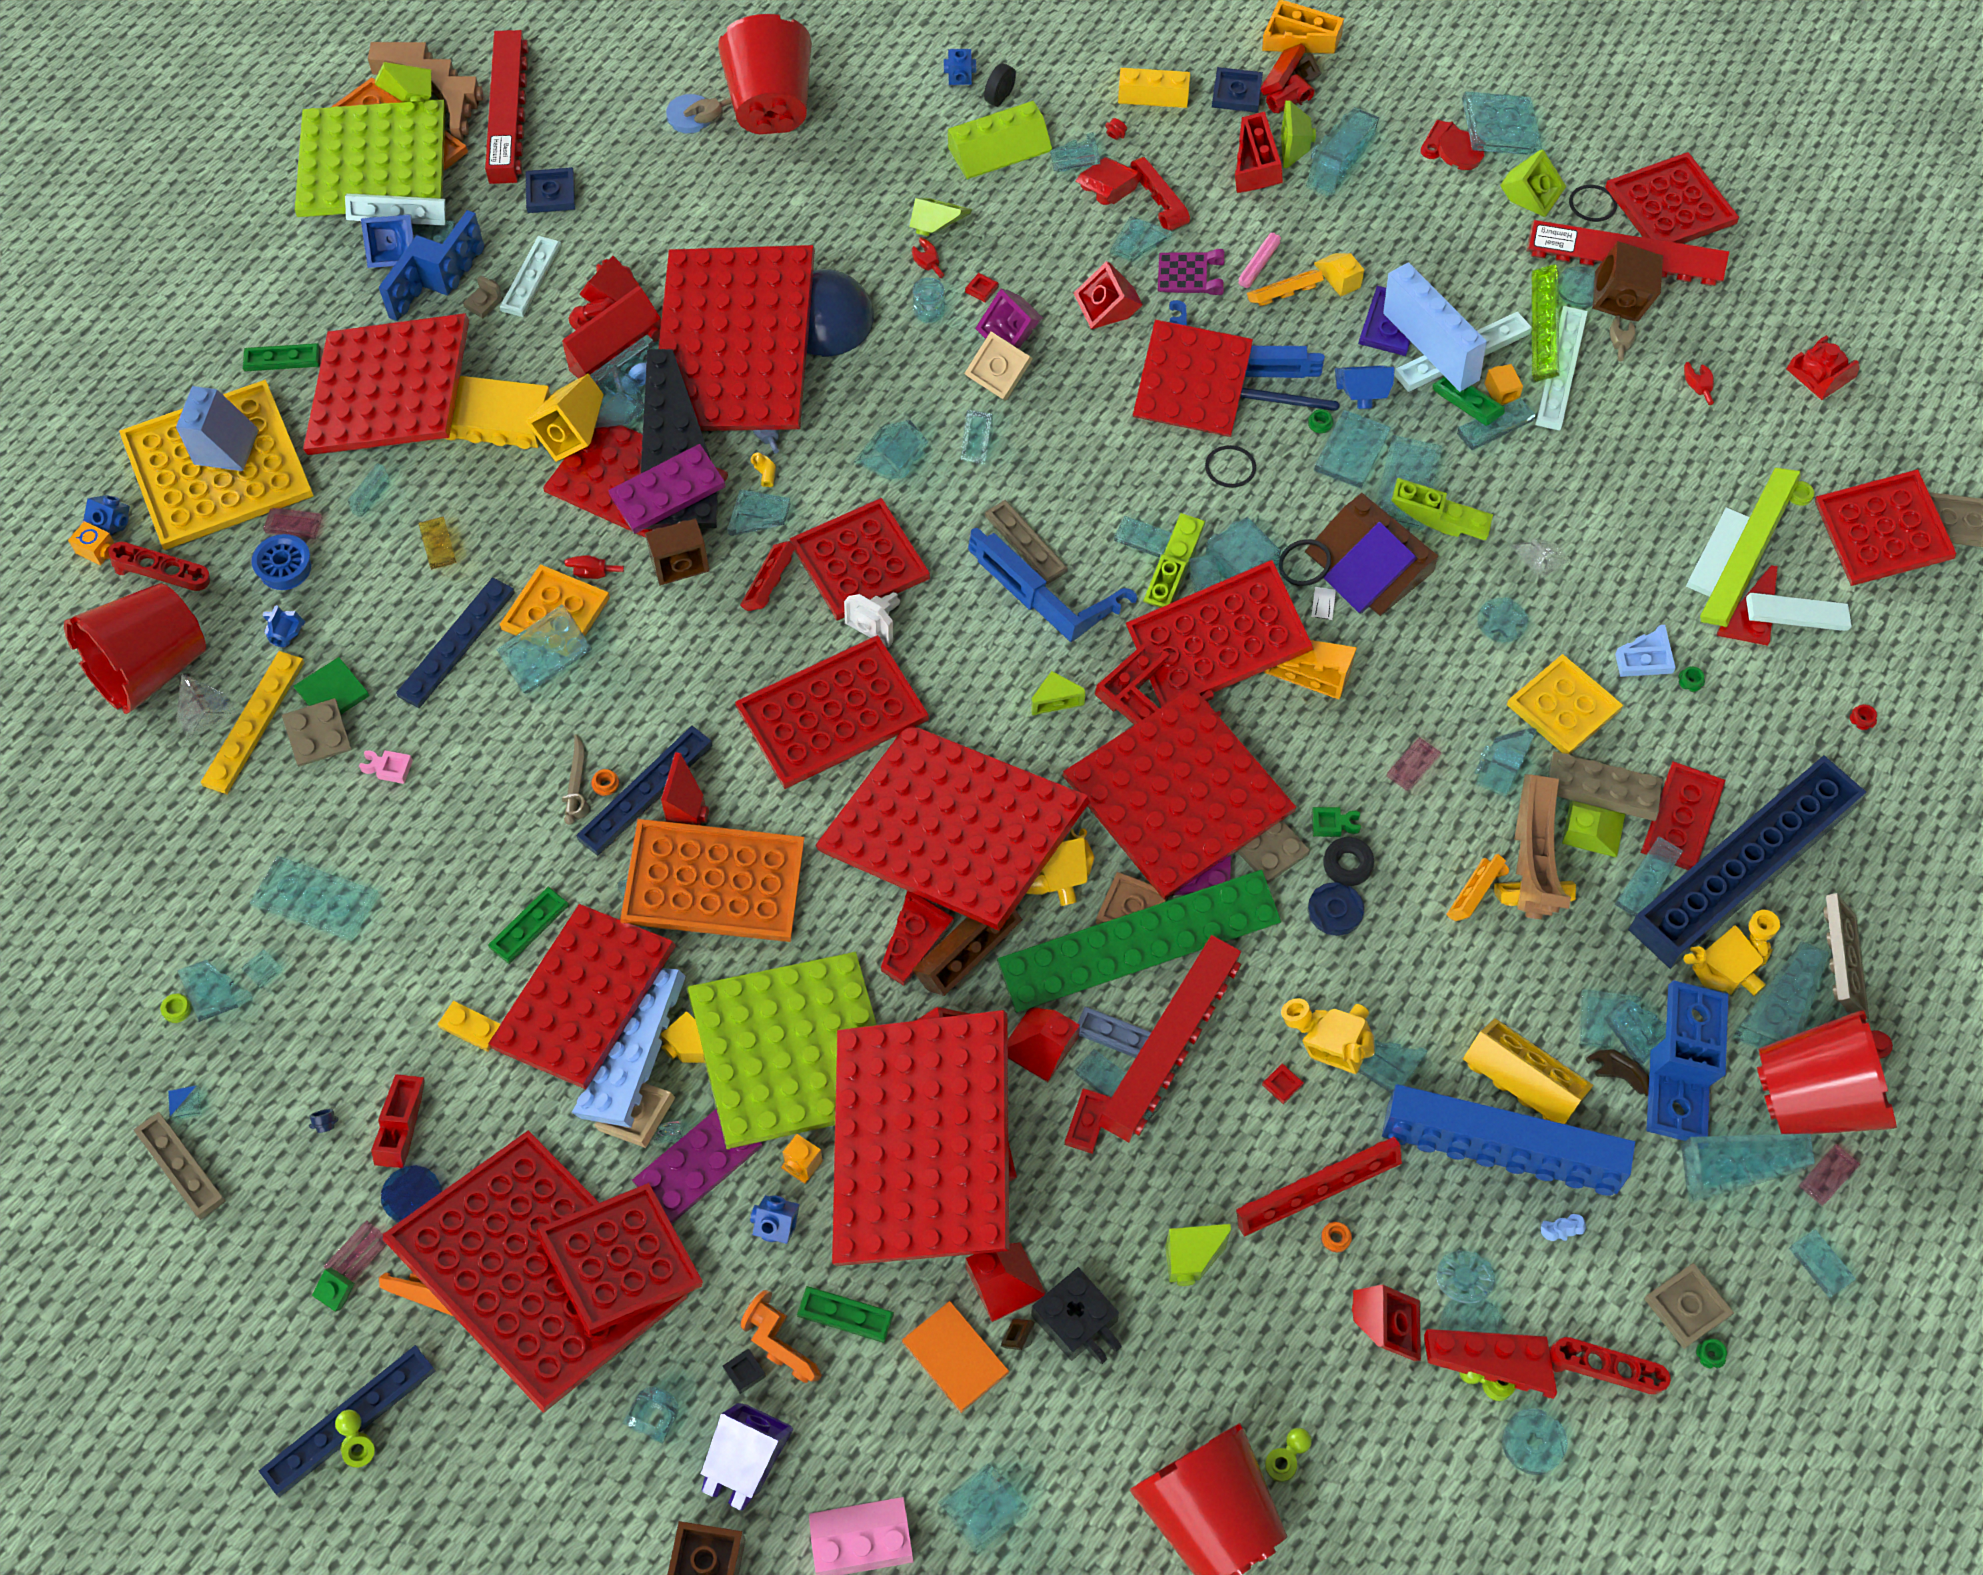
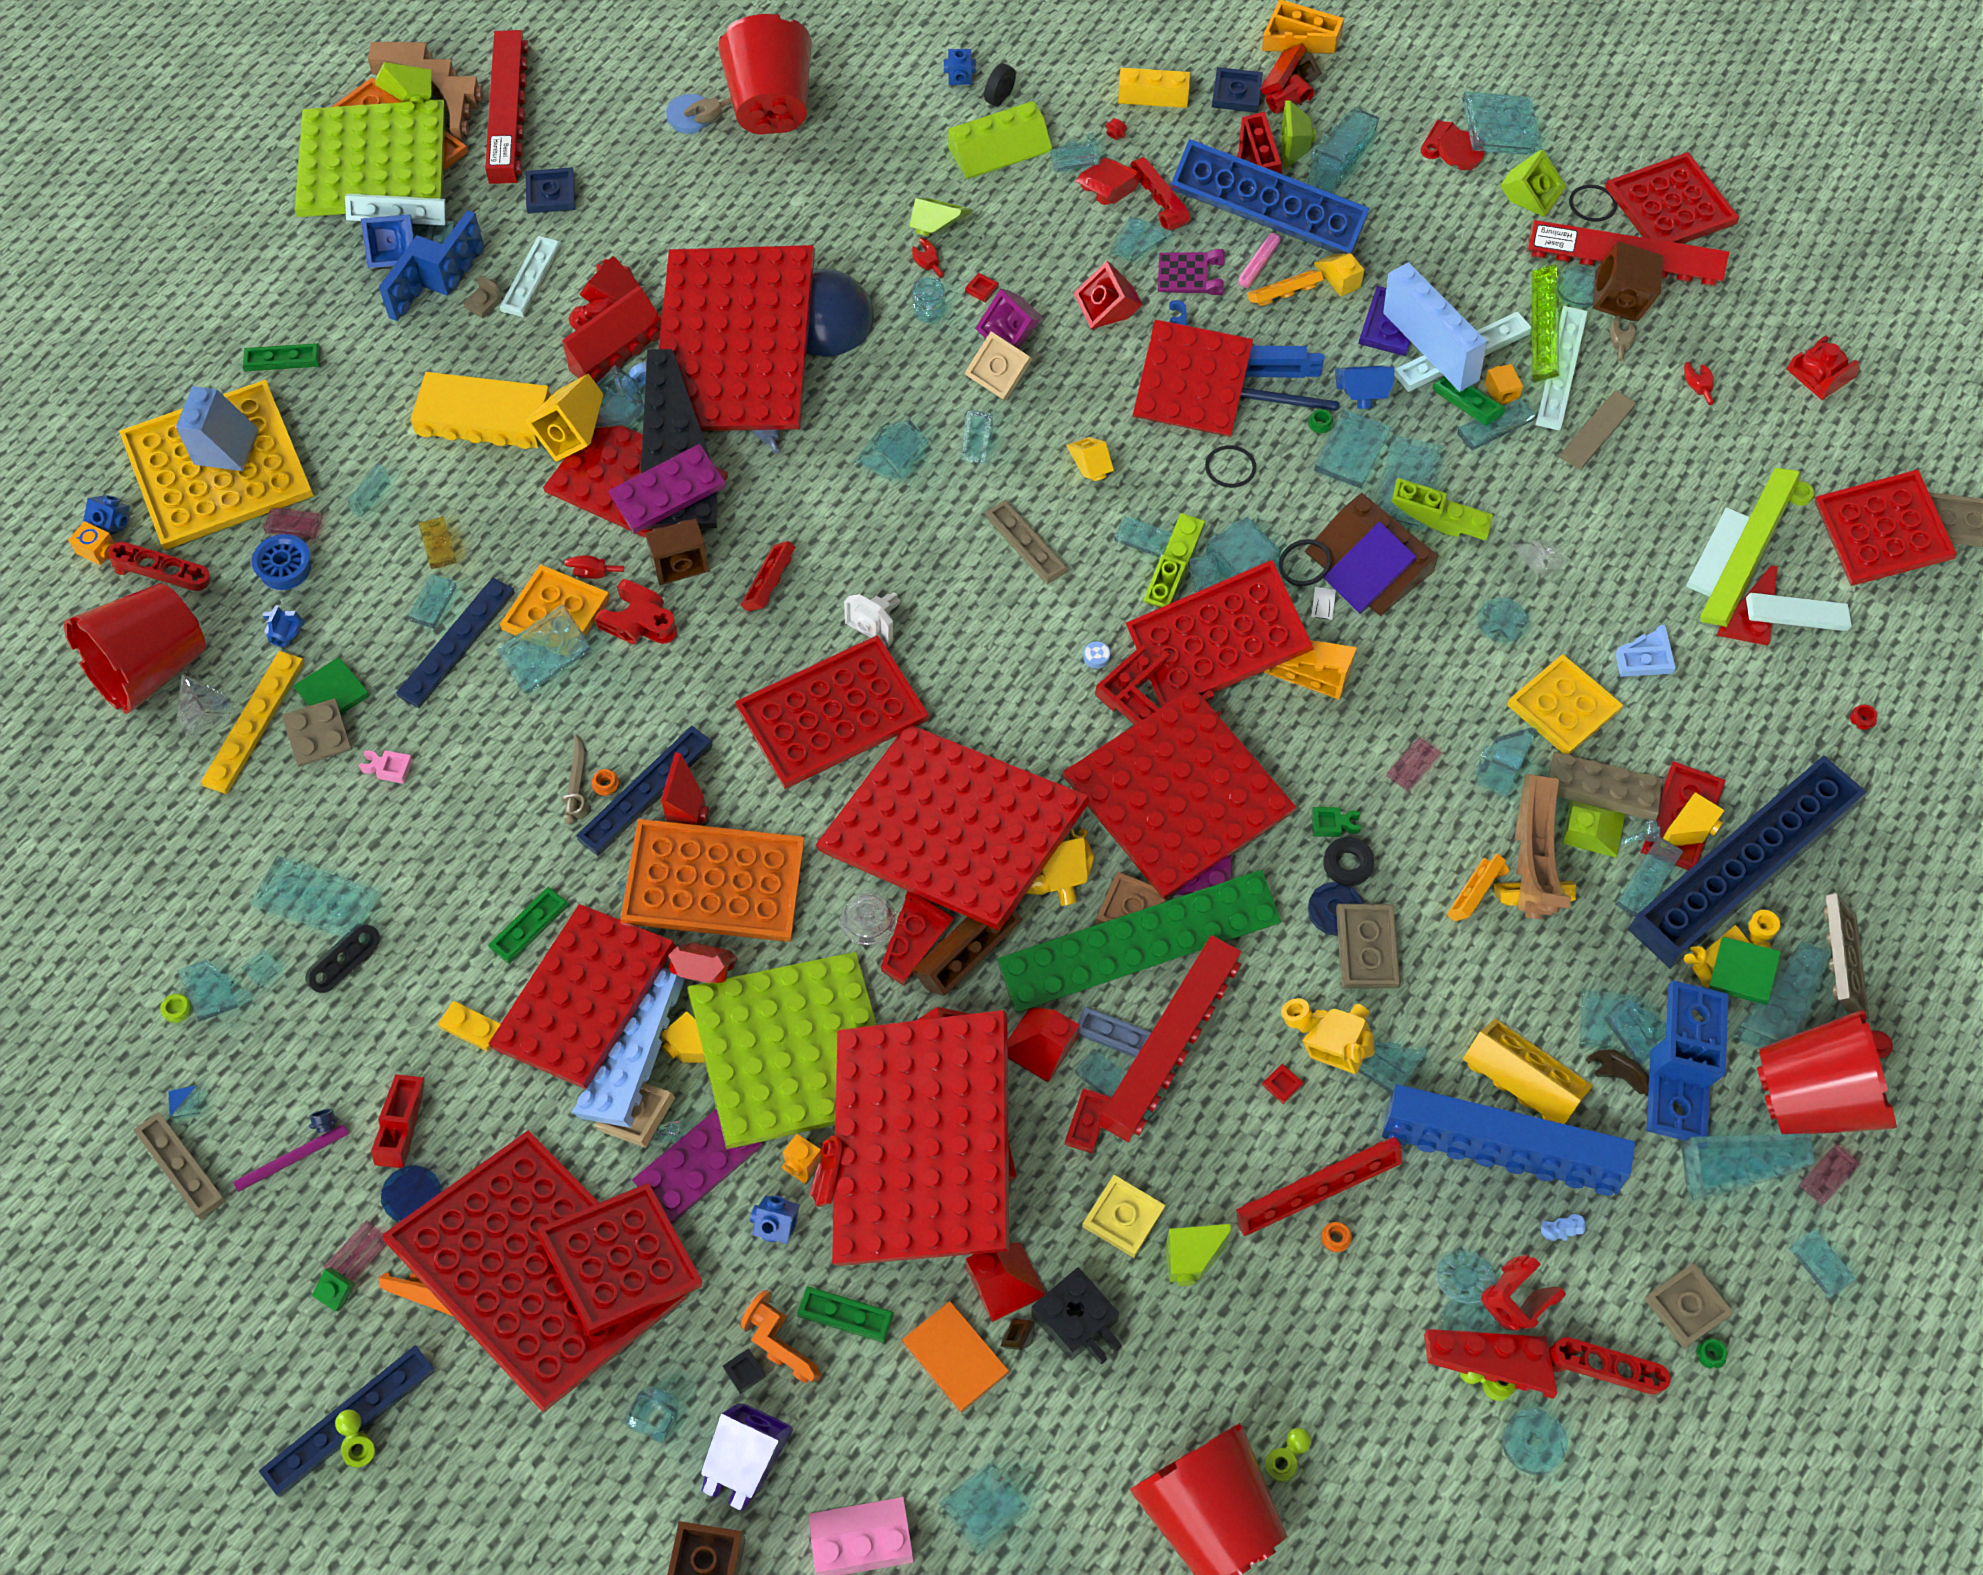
red plate [303,313,469,455] -> none
clear light blue plate [590,335,655,393] -> none
clear light blue wing [727,489,791,536] -> none
yellow arm [751,452,776,487] -> none
red plate [789,498,930,621] -> none
blue hinge [968,528,1137,642] -> none
lime slope [1031,671,1085,715] -> none
dark tan plate [1237,821,1310,884] -> none
red slope [1352,1285,1421,1361] -> none
green plate [1678,666,1705,692] -> none
none -> magenta bar [233,1124,349,1192]
none -> black plate [305,924,380,993]
none -> clear light blue plate [408,574,457,629]
none -> red piece [594,579,677,644]
none -> slope [668,942,738,983]
none -> red piece [809,1136,842,1207]
none -> clear cone [840,891,896,945]
none -> yellow slope [1066,437,1114,481]
none -> light yellow plate [1082,1175,1166,1258]
none -> light blue tile [1083,641,1110,668]
none -> blue brick [1171,139,1370,254]
none -> dark tan tile [1336,904,1400,989]
none -> red piece [1481,1255,1566,1331]
none -> dark tan tile [1559,390,1636,470]
none -> clear light blue hand [1621,820,1660,846]
none -> yellow slope [1660,792,1724,847]
none -> green tile [1709,936,1781,1005]

